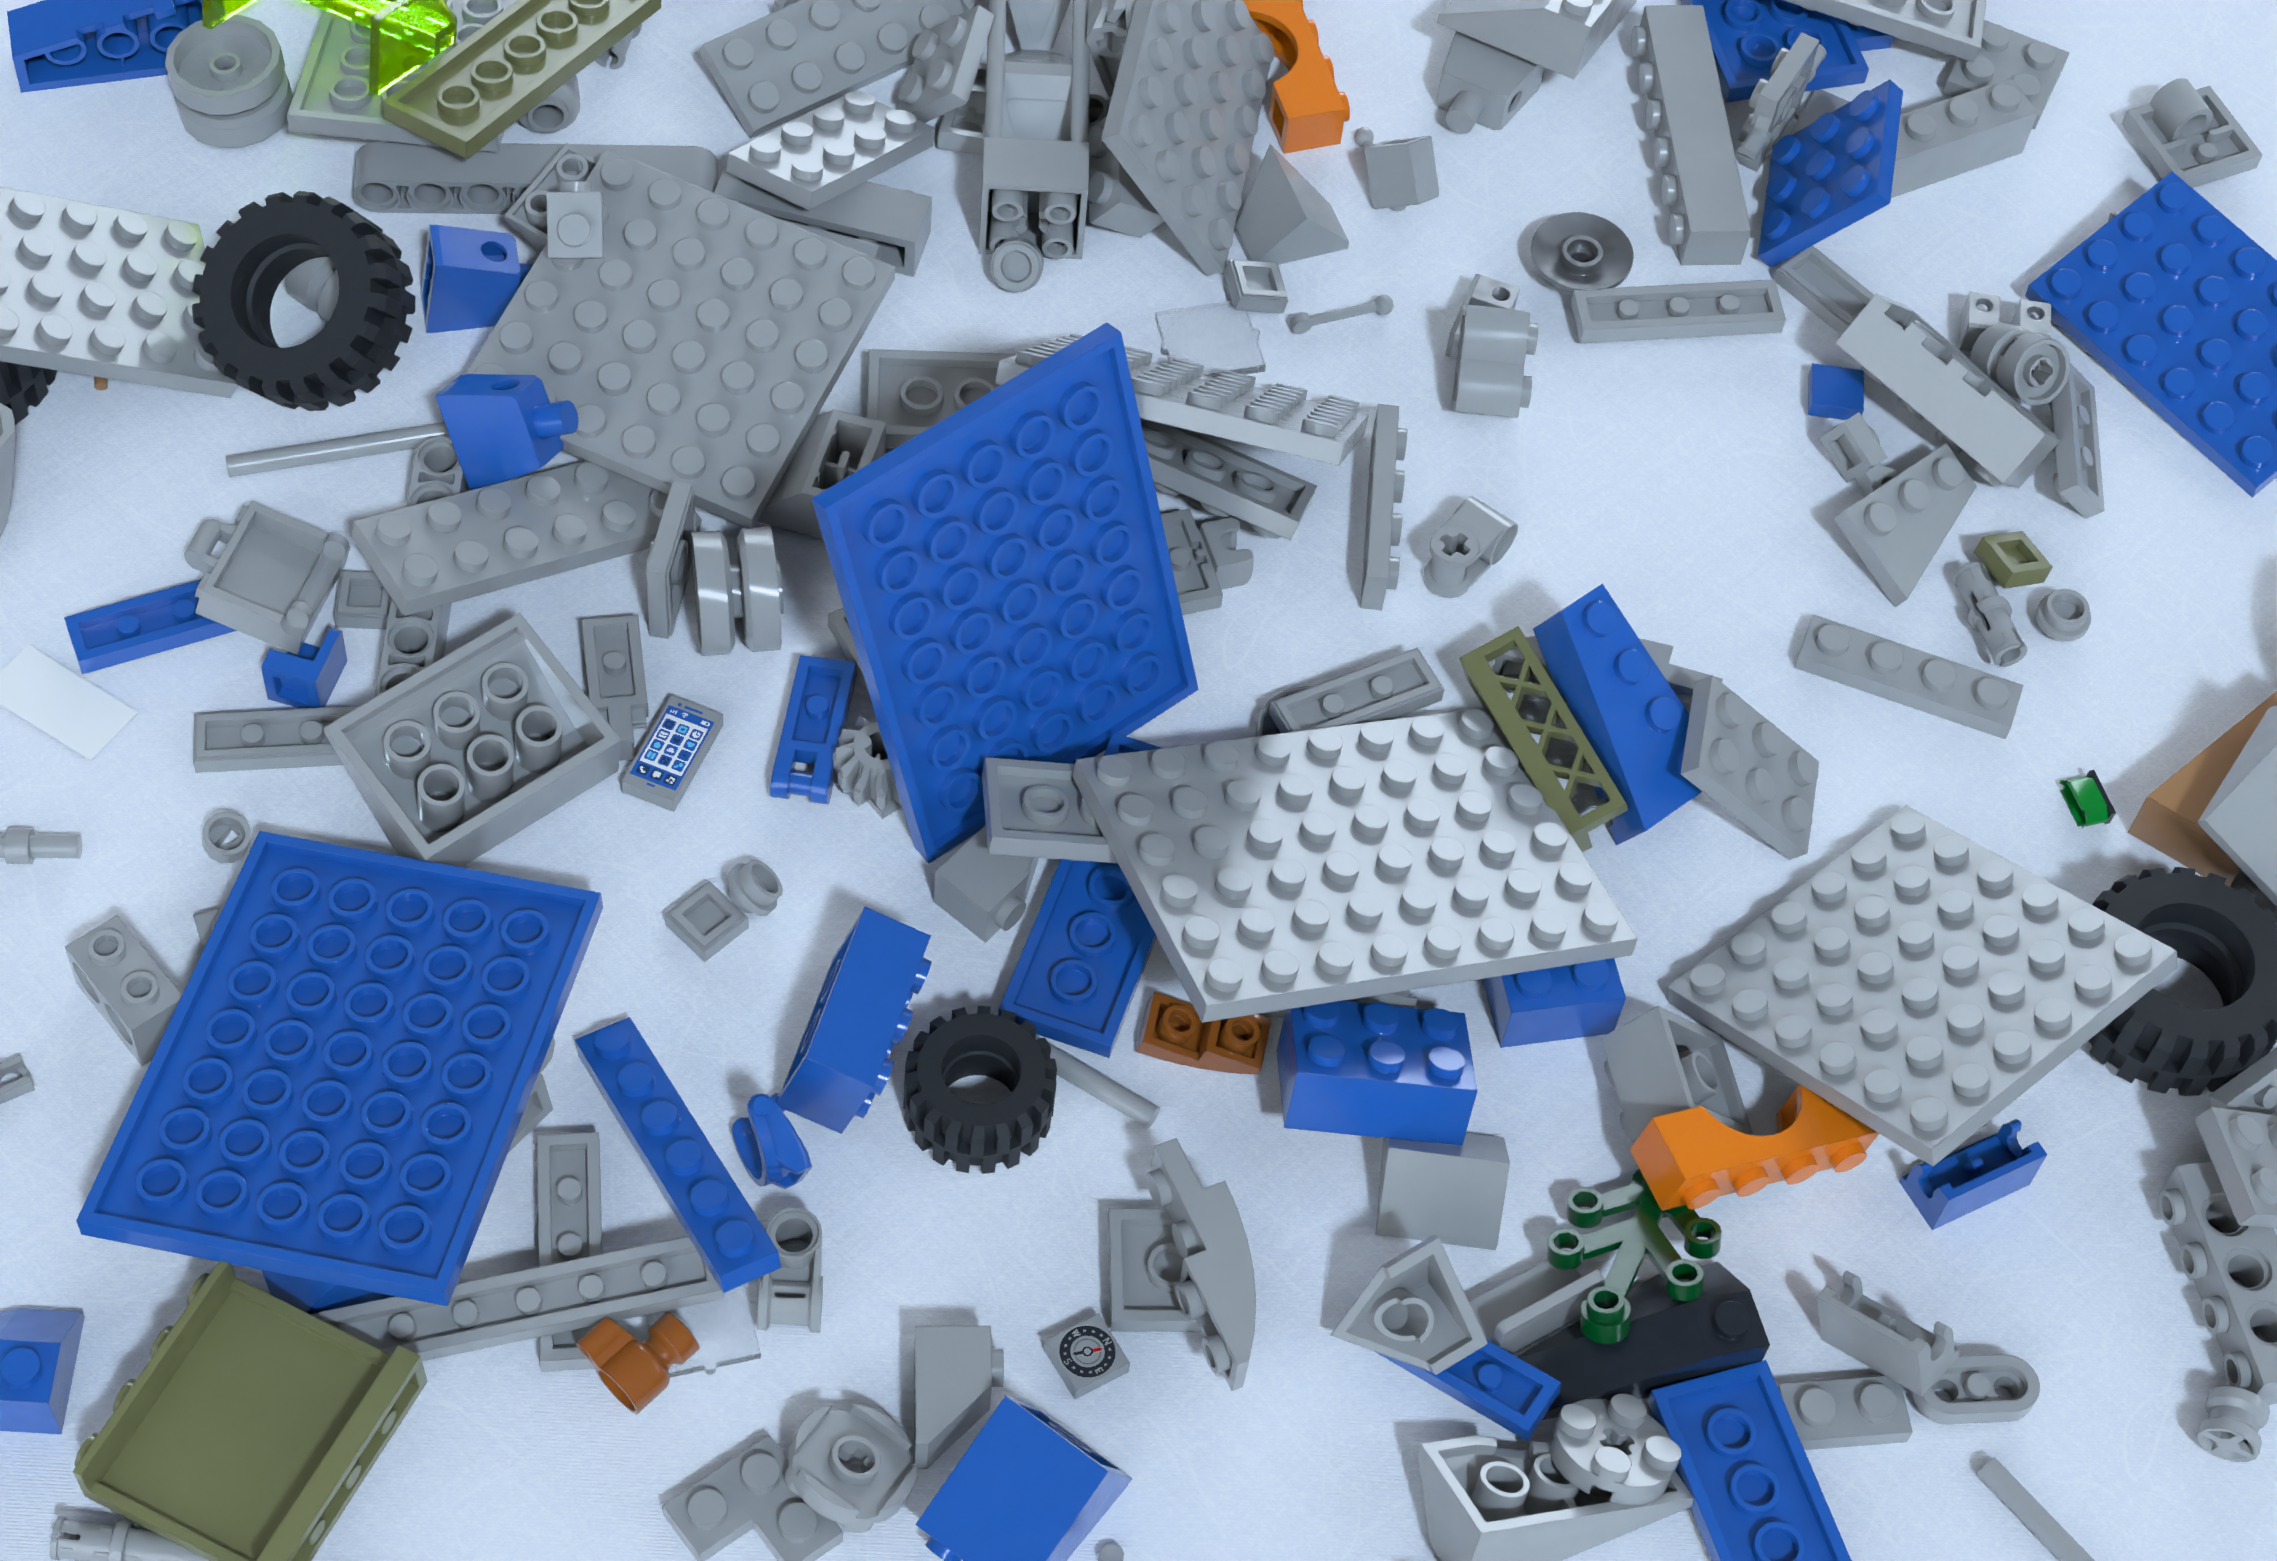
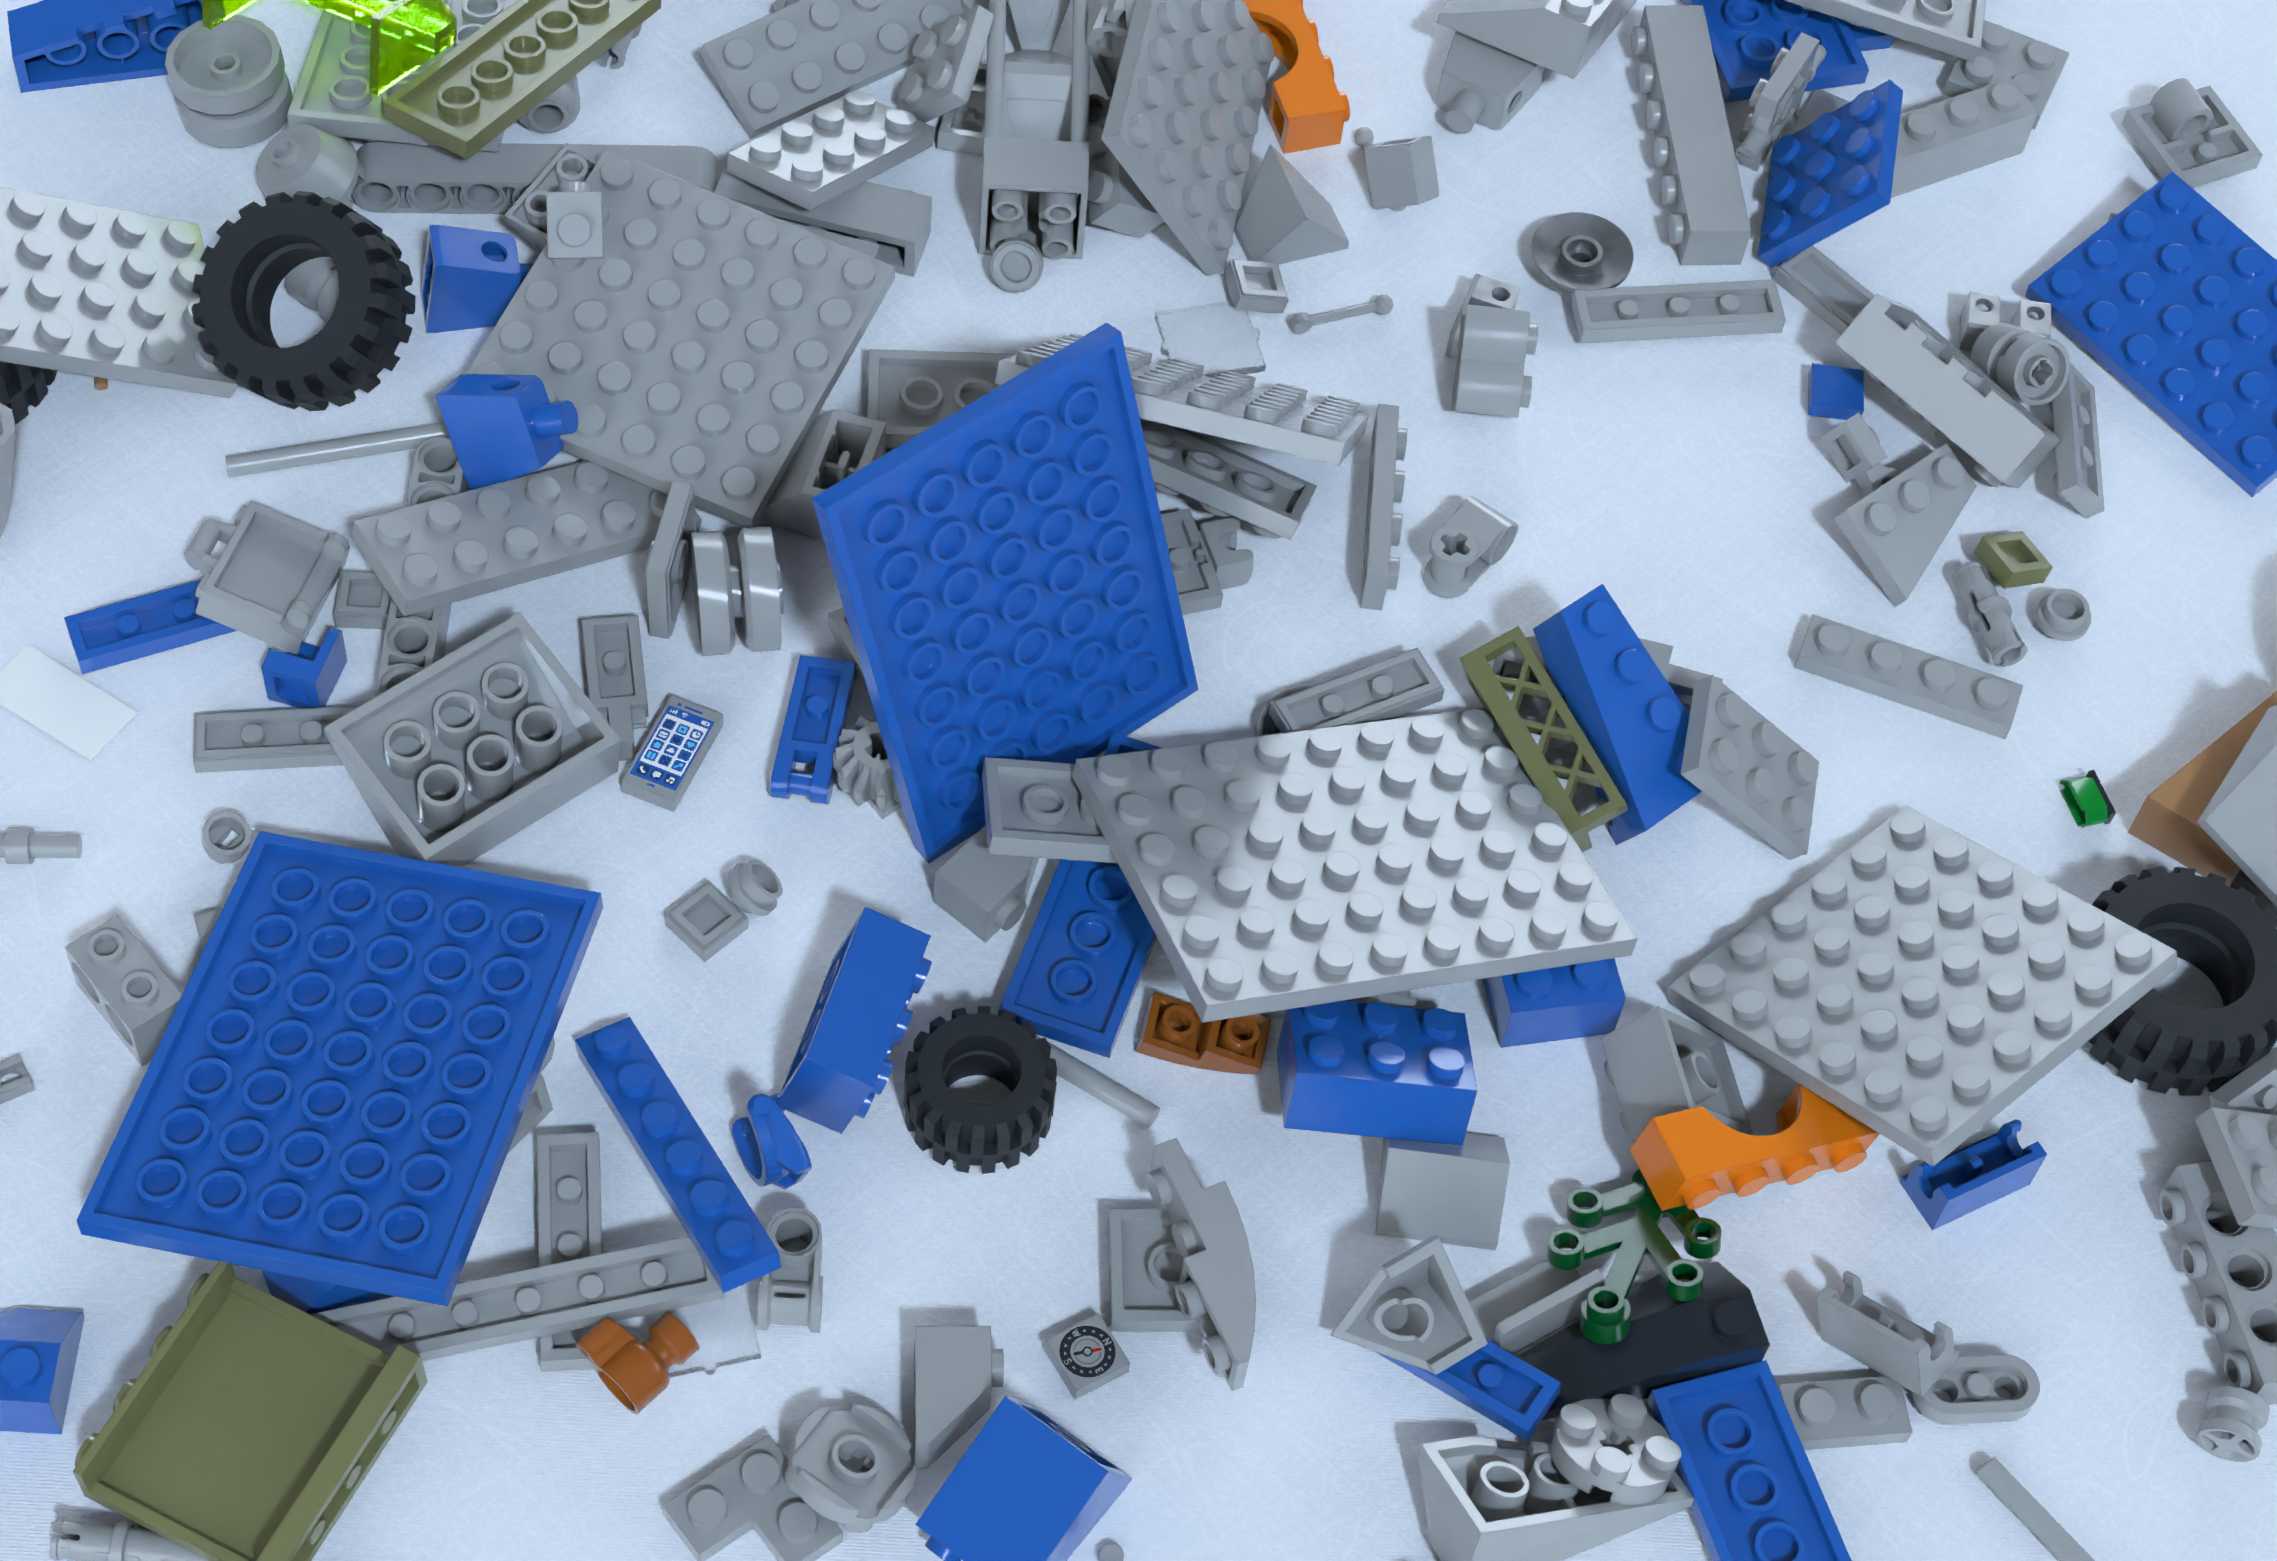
none -> light grey cone [256,124,365,208]

